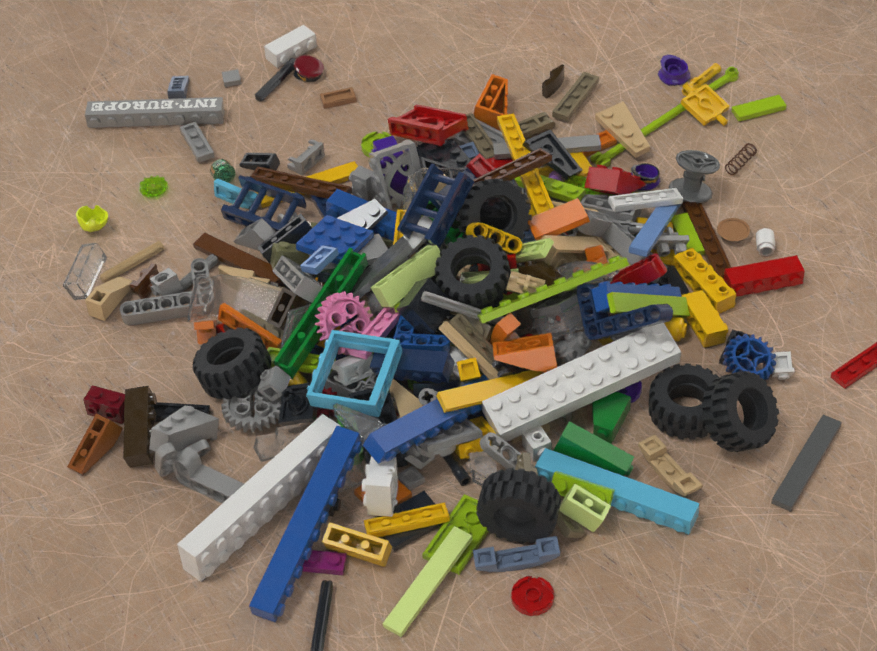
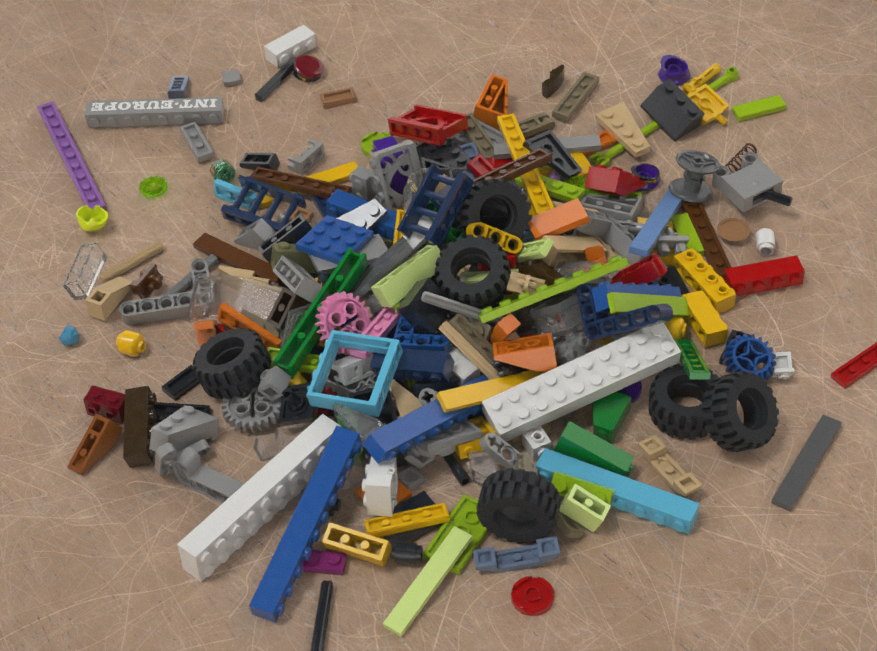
light grey brick [150,268,183,296] -> none
medium blue plate [300,245,339,275] -> none
yellow plate [456,357,481,383] -> none
white tile [608,188,683,212] -> none
none -> medium lavender plate [37,101,107,211]
none -> dark azure piece [59,325,79,345]
none -> yellow head [116,330,146,357]
none -> black tile [162,365,200,401]
none -> medium nougat tile [289,207,314,223]
none -> black brick [391,541,423,564]
none -> black slope [640,79,705,141]
none -> green tile [674,339,710,380]
none -> light grey piece [712,152,793,212]

